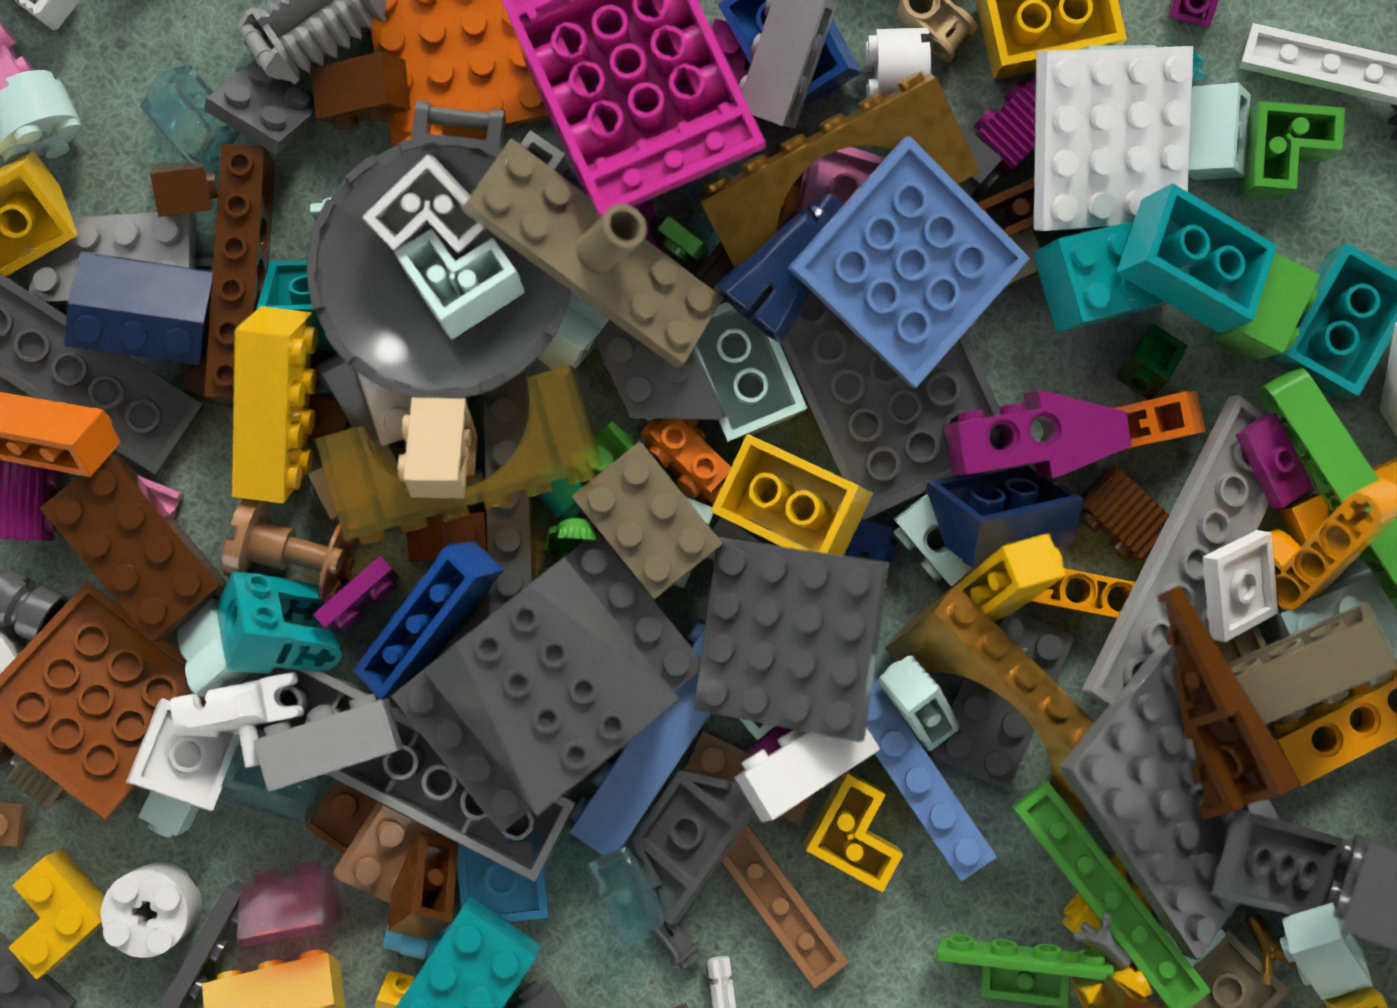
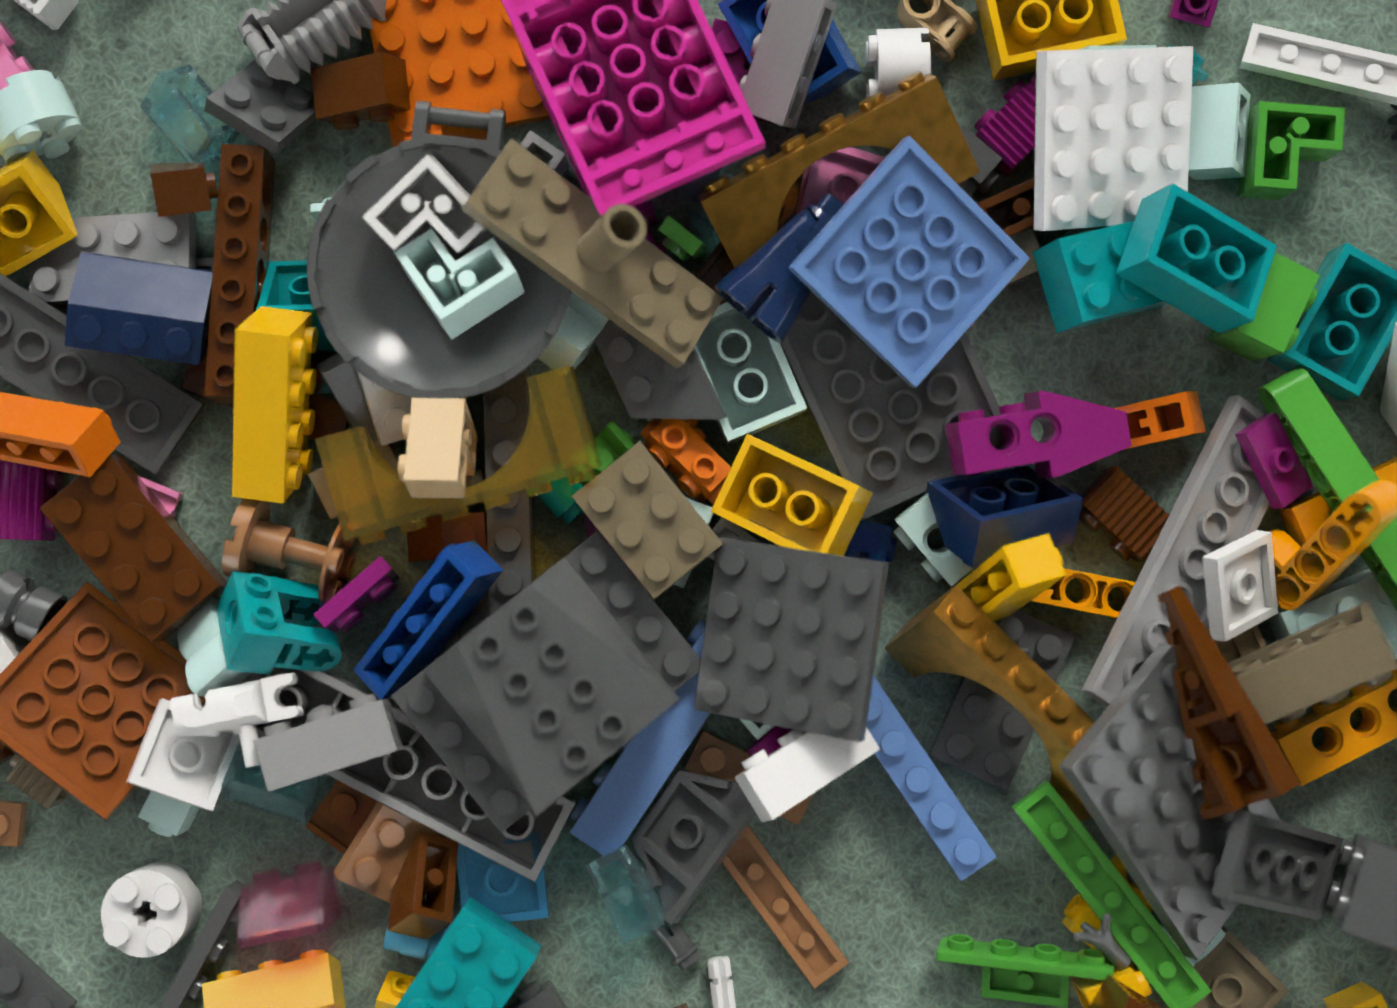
yellow brick [8,849,105,980] -> none
bright green piece [543,518,597,558] -> none
yellow brick [803,771,903,893] -> none
light aqua brick [878,656,960,751] -> none
dark green bracket [1116,323,1188,399] -> none
pearl gold bar [1246,914,1296,986] -> none
light aqua brick [1280,903,1373,1000] -> none

